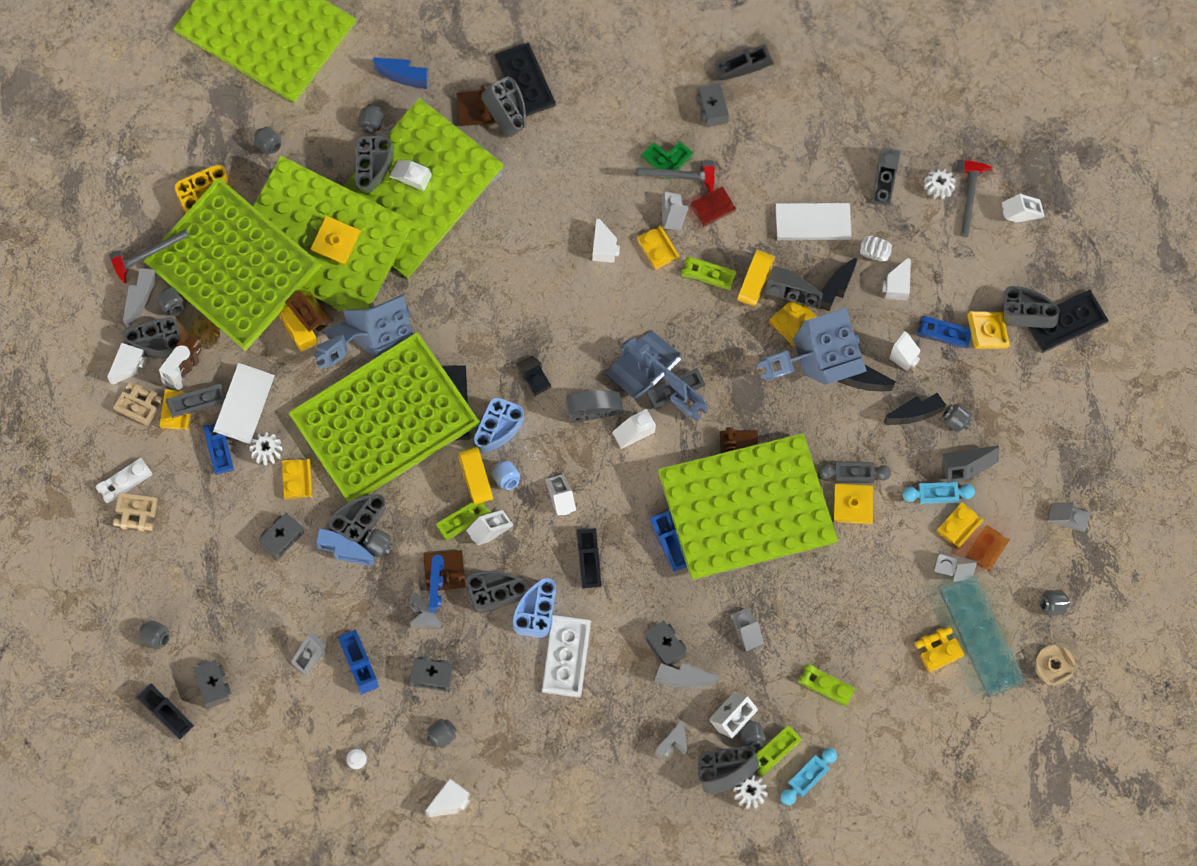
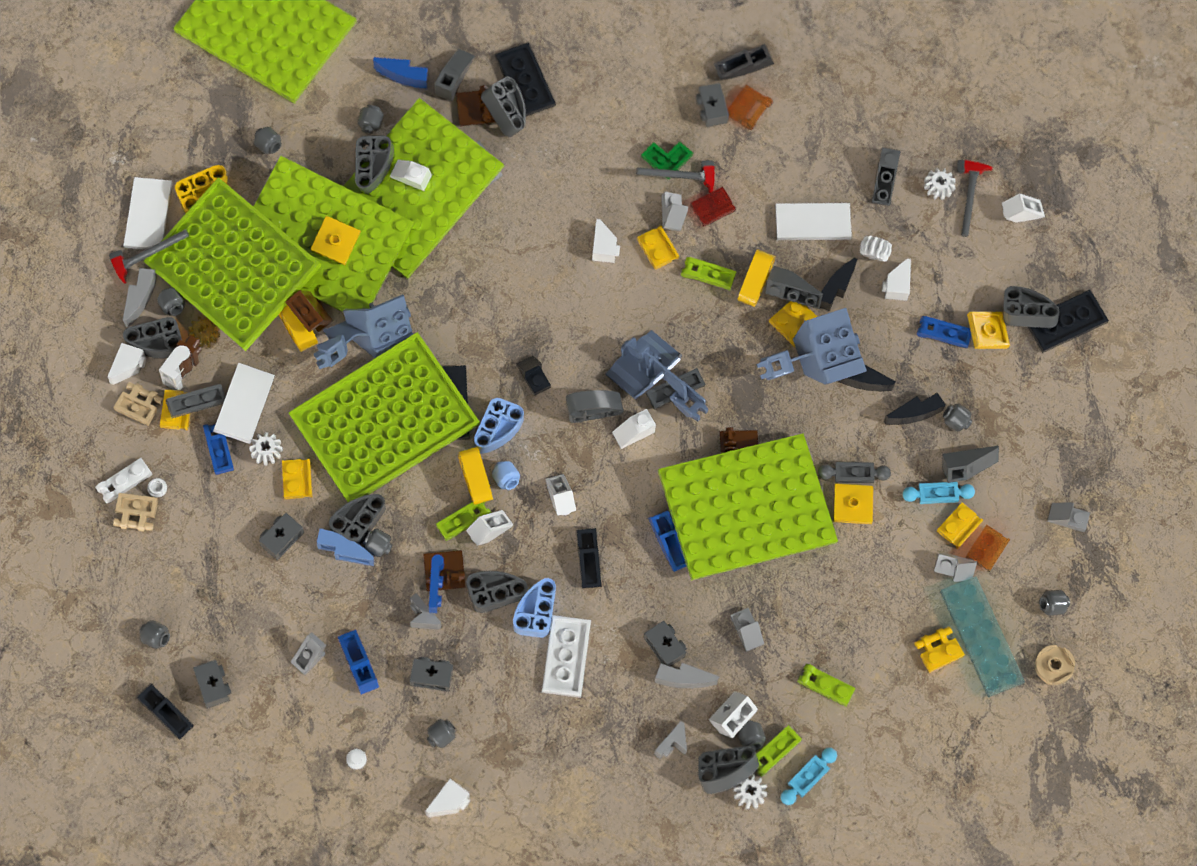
white slope [889,331,920,371] -> none
none -> white tile [124,177,172,250]
none -> white plate [147,478,167,498]
none -> dark grey slope [434,49,475,101]
none -> clear orange plate [727,85,773,130]

